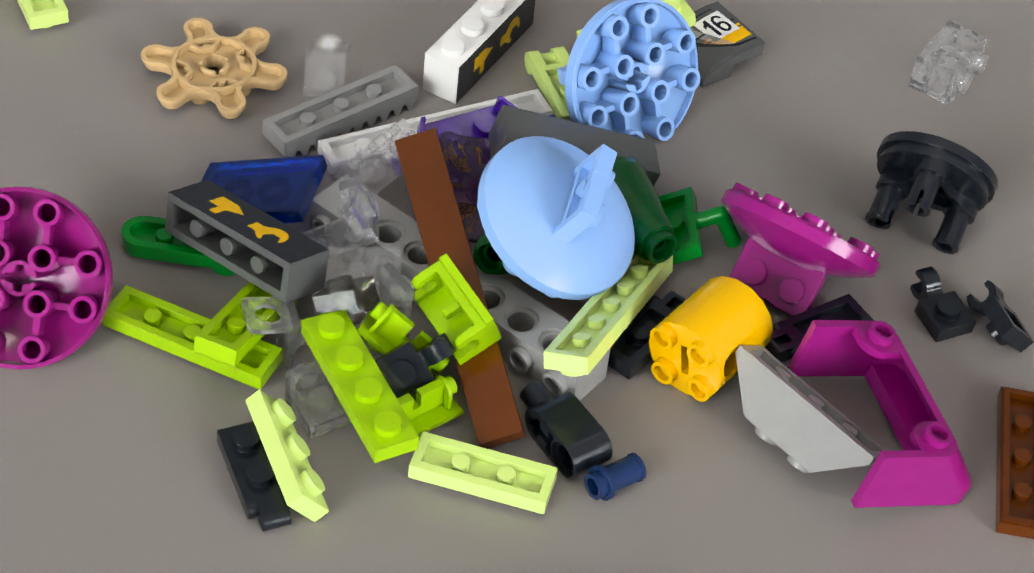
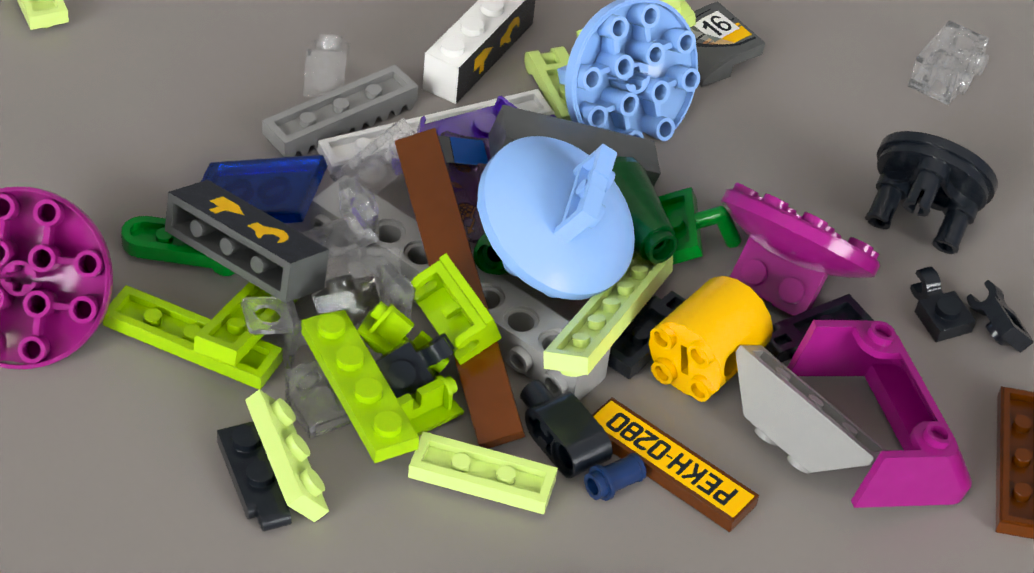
tan plate [141,18,287,119] -> none
none -> blue sticker [415,133,488,166]
none -> tile [592,397,759,532]

